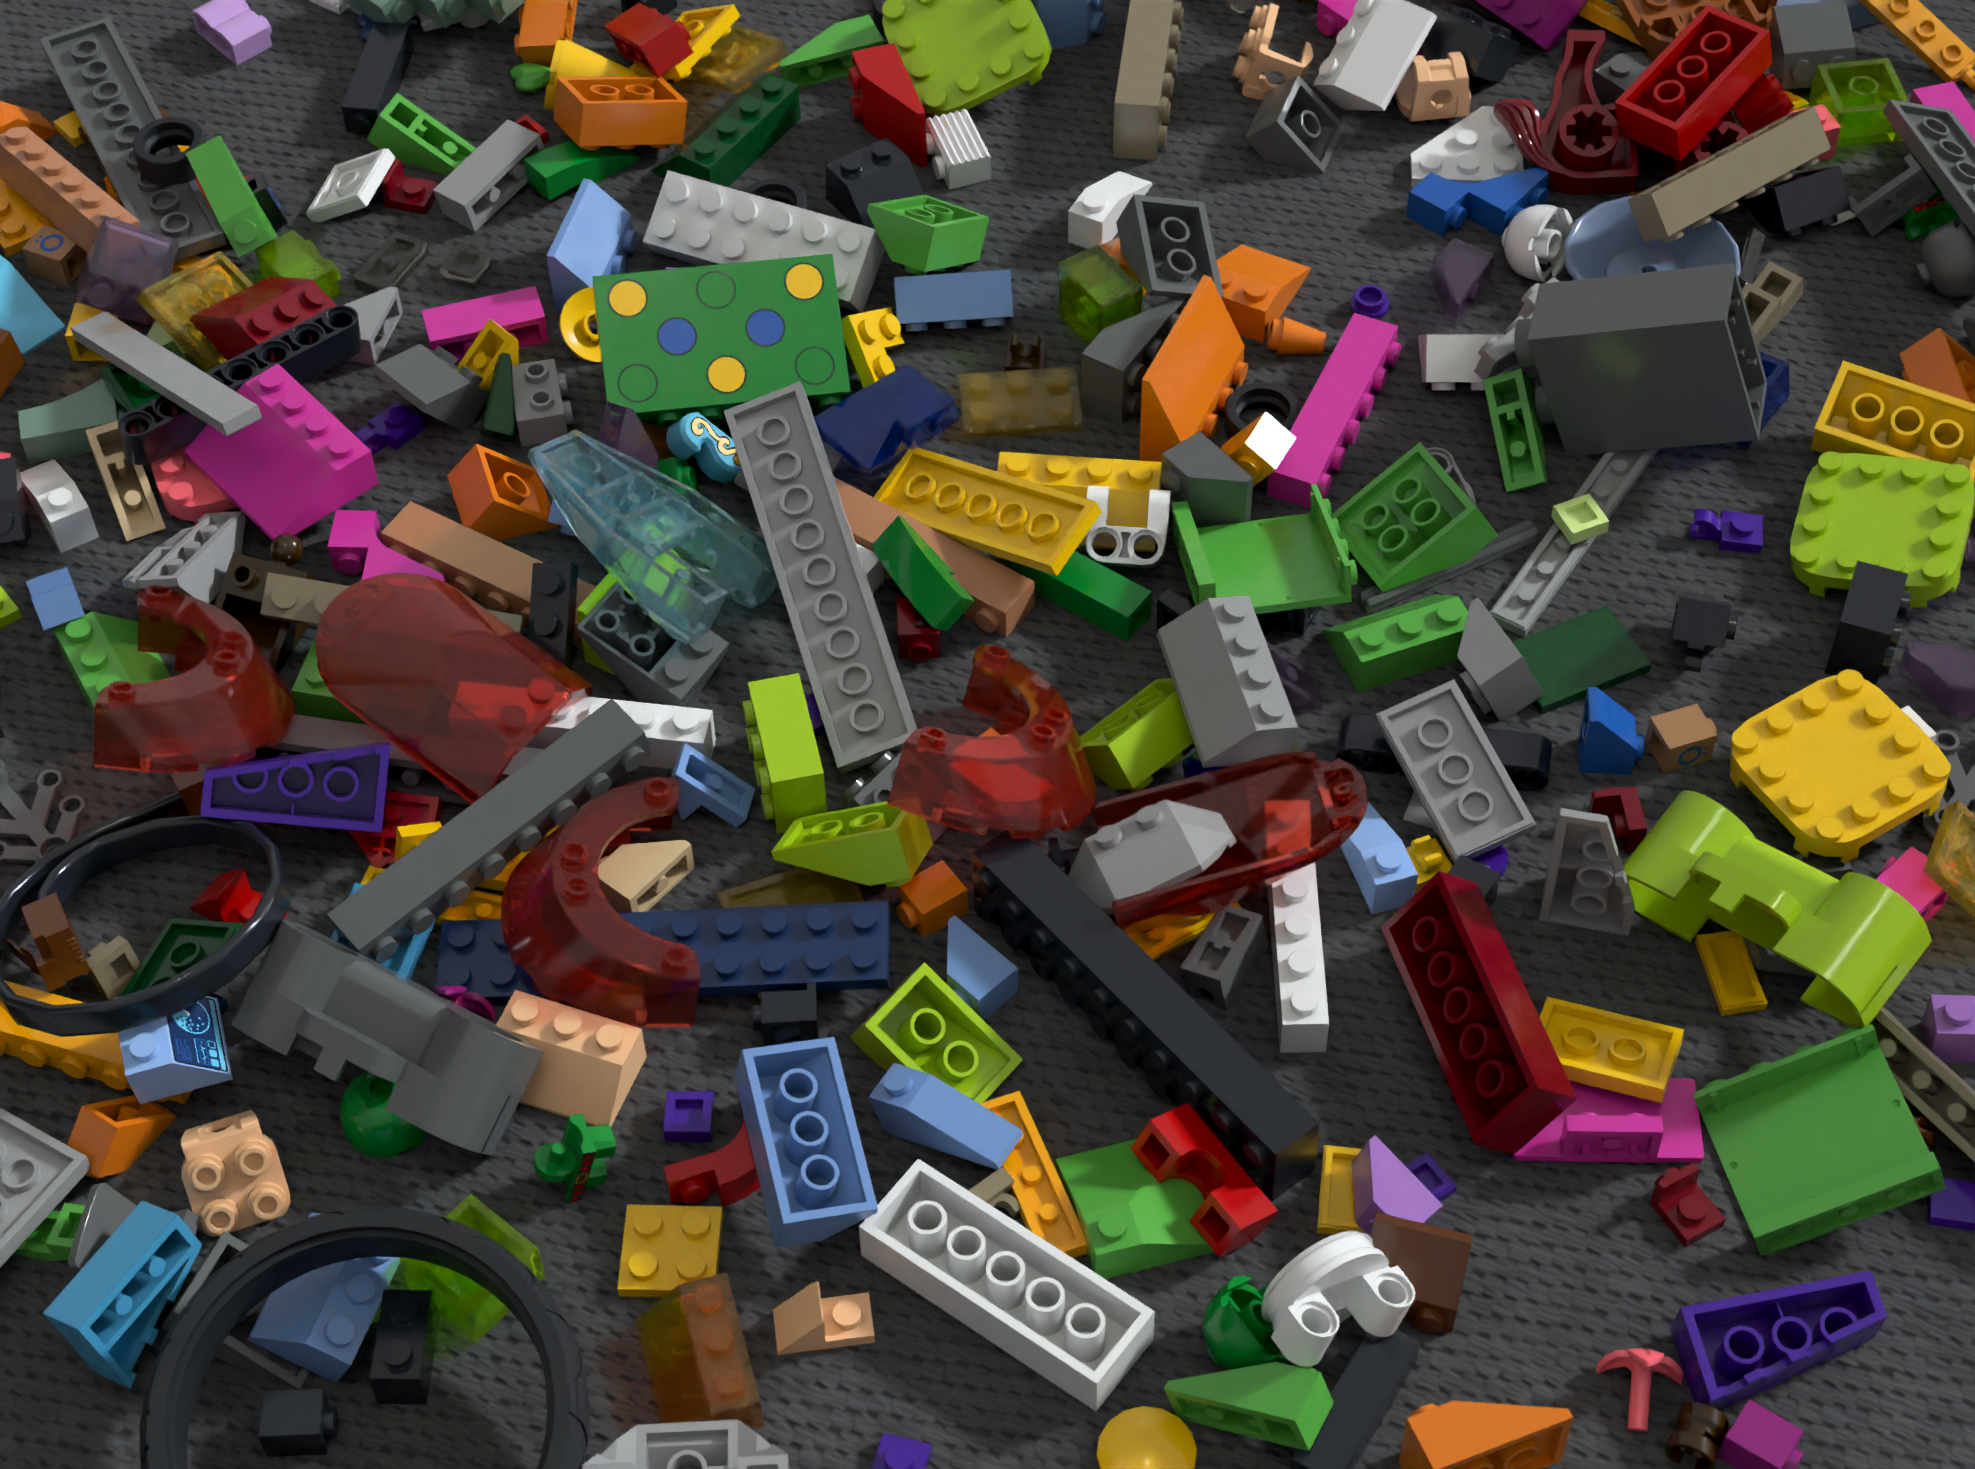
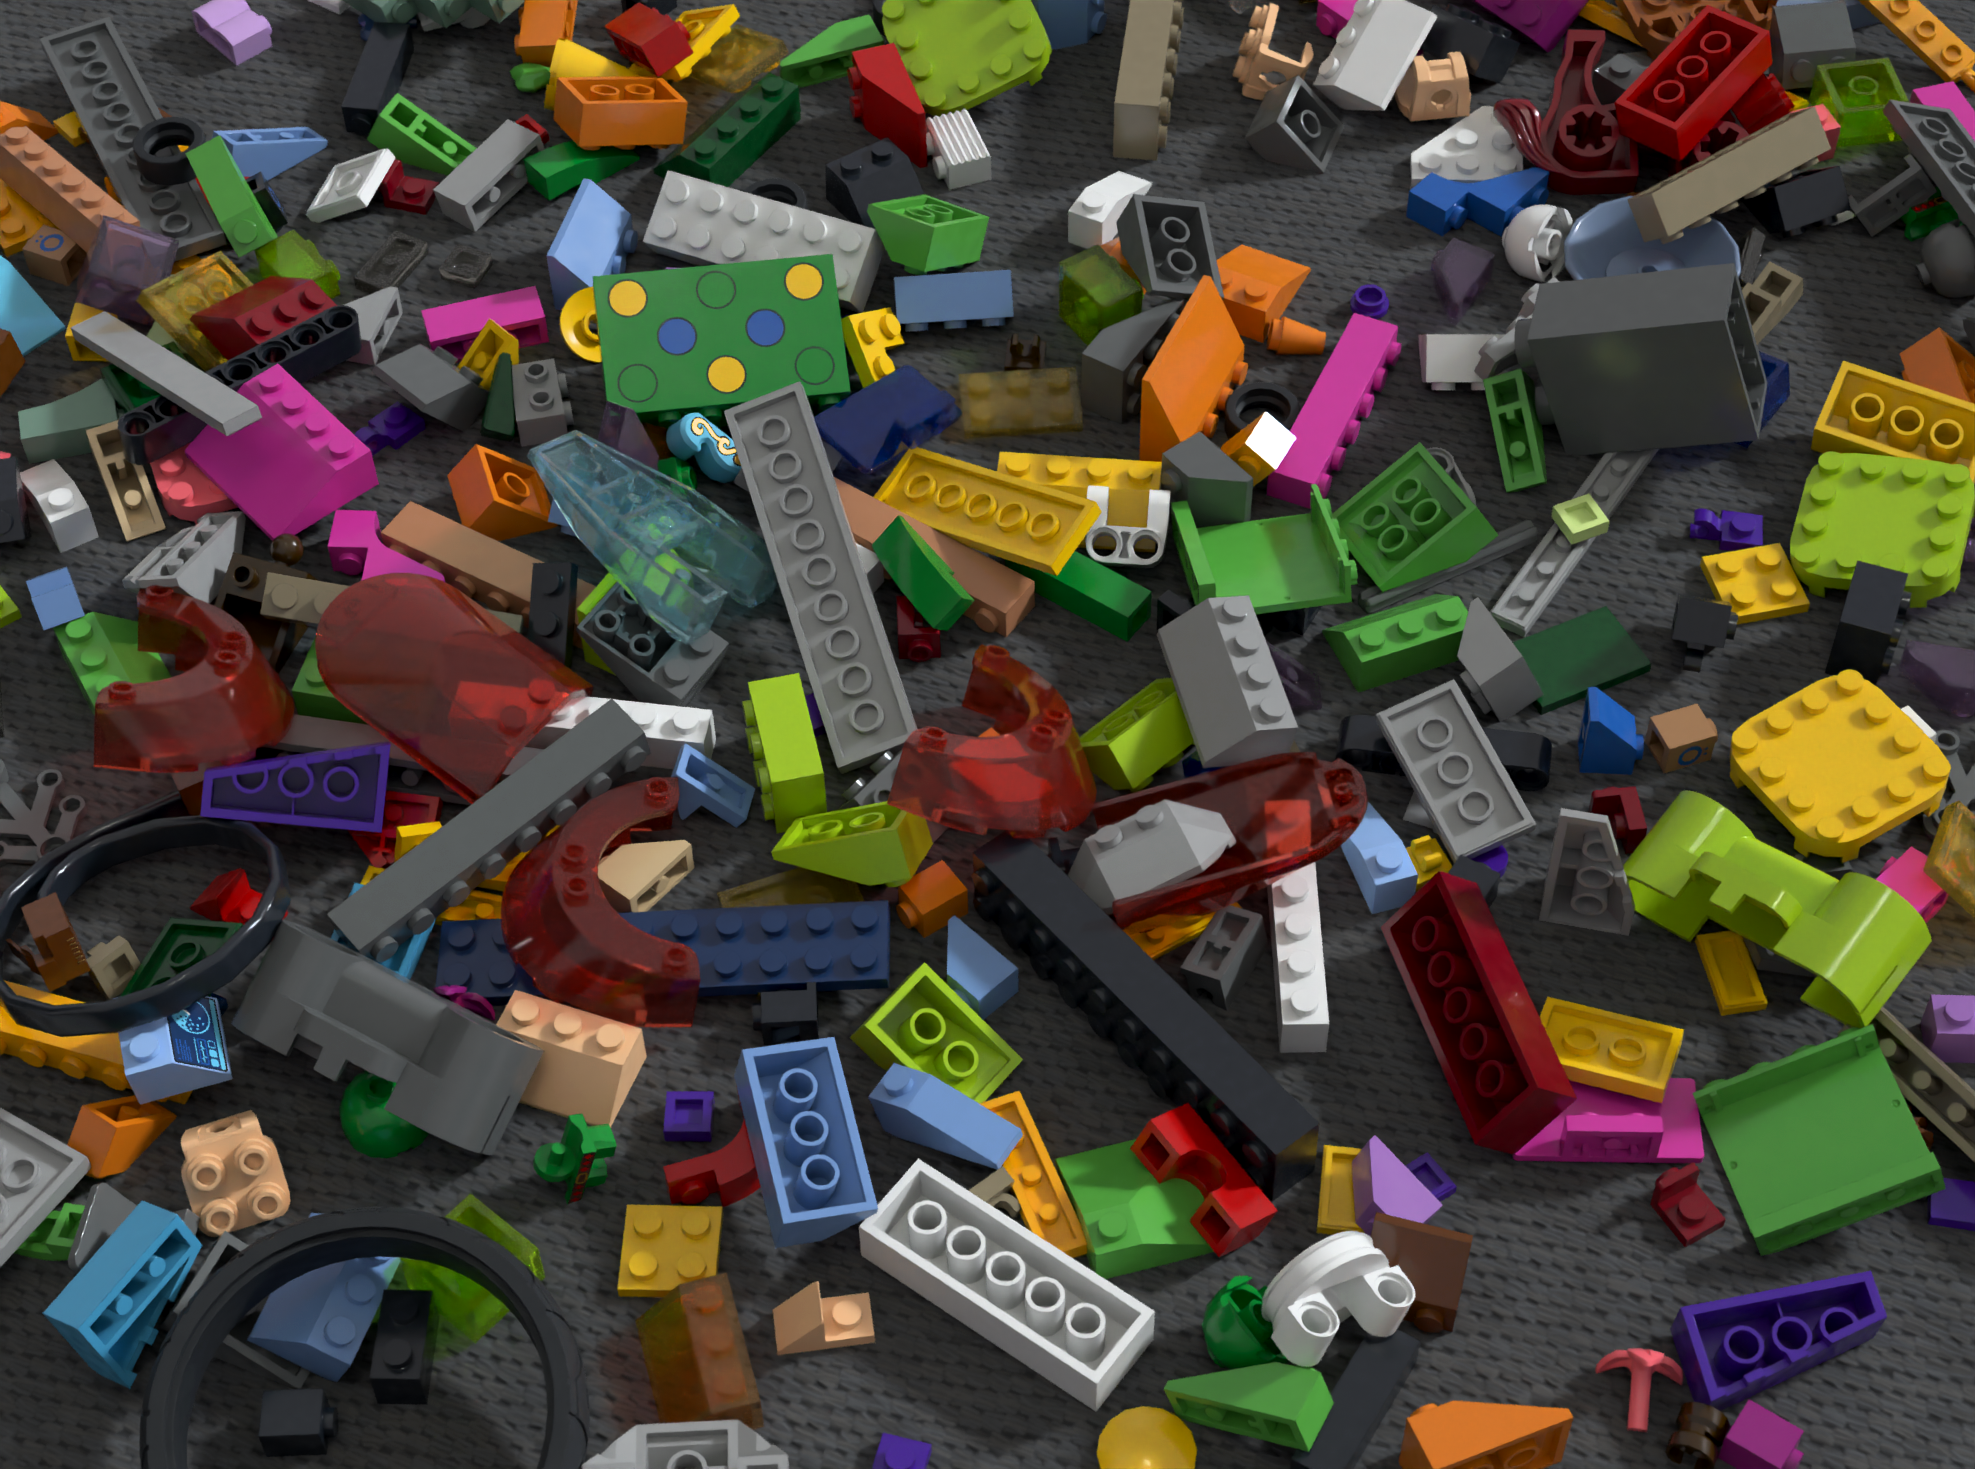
none -> medium blue slope [212,127,328,181]
none -> yellow plate [1700,543,1810,625]

